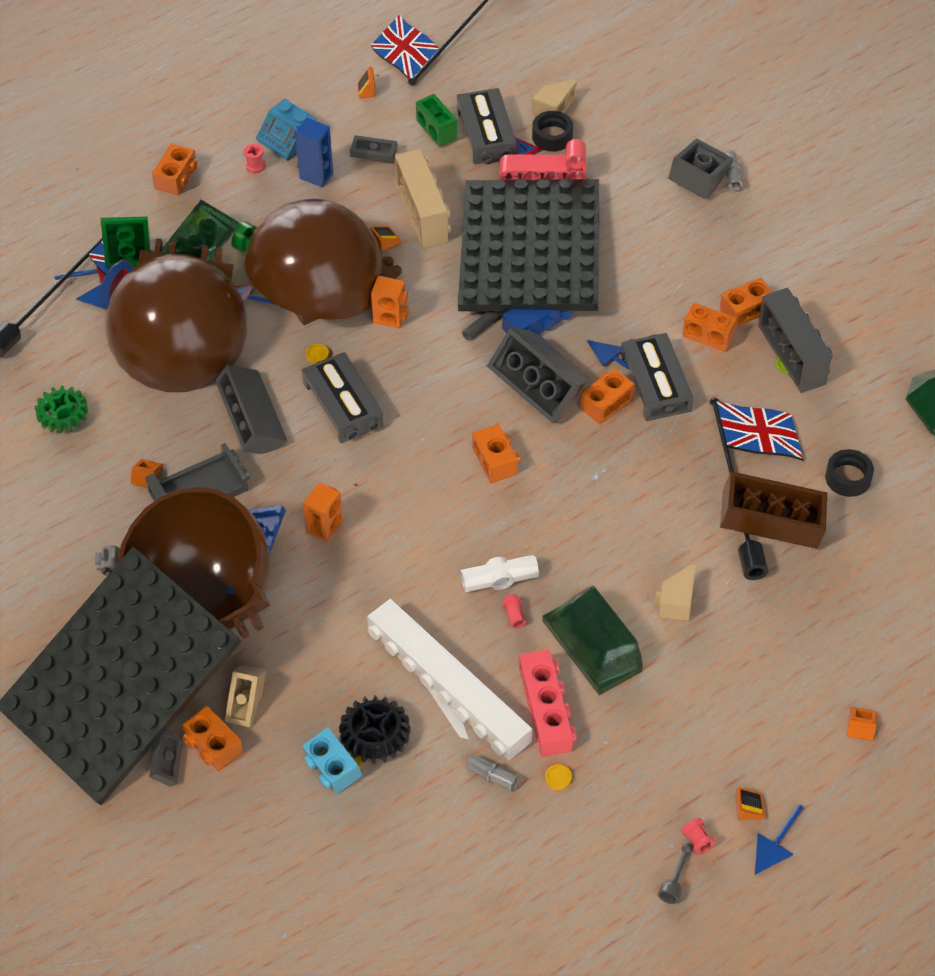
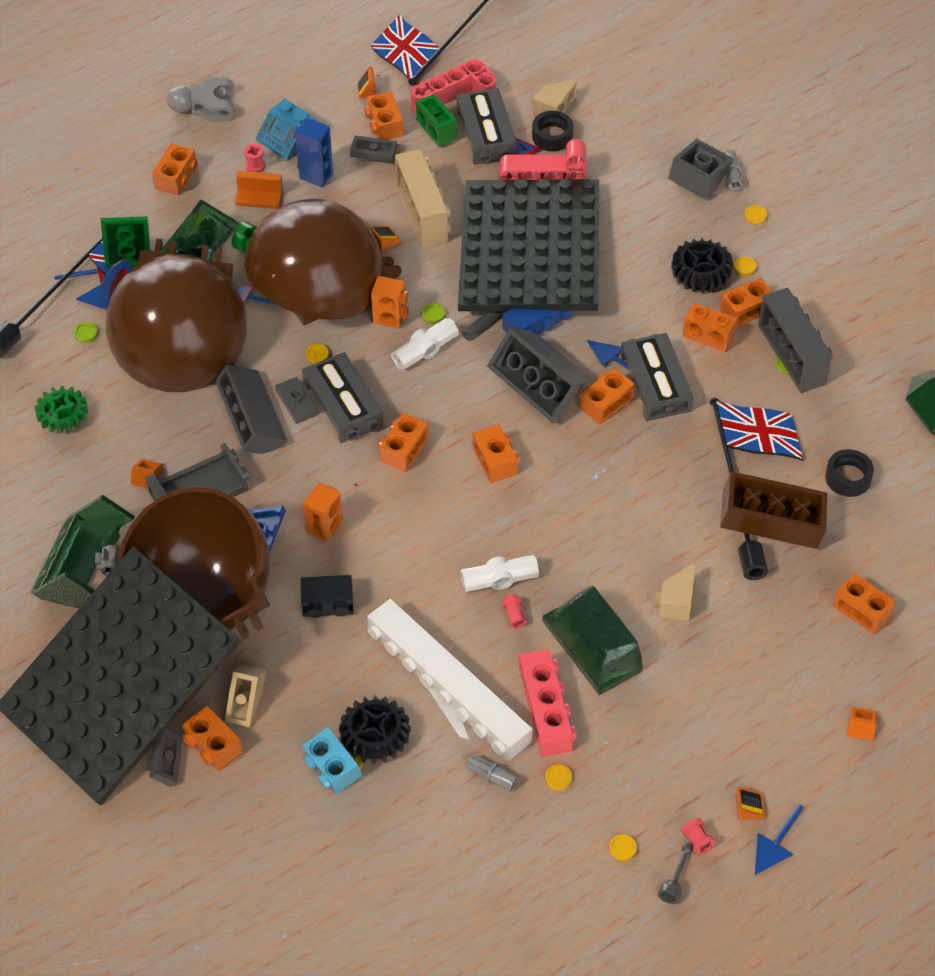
none -> clear green windscreen [31,495,135,608]
none -> lime piece [74,322,98,343]
none -> light grey piece [167,77,234,122]
none -> orange panel [235,171,283,209]
none -> dark grey plate [275,376,318,424]
none -> black brick [301,575,354,618]
none -> orange brick [364,91,404,140]
none -> orange brick [378,413,429,472]
none -> white piece [391,318,459,370]
none -> coral beam [411,60,496,113]
none -> lime piece [422,303,445,324]
none -> yellow piece [609,834,637,861]
none -> black gear [671,238,734,294]
none -> yellow piece [733,256,757,277]
none -> yellow piece [745,205,767,224]
none -> orange brick [833,574,896,634]

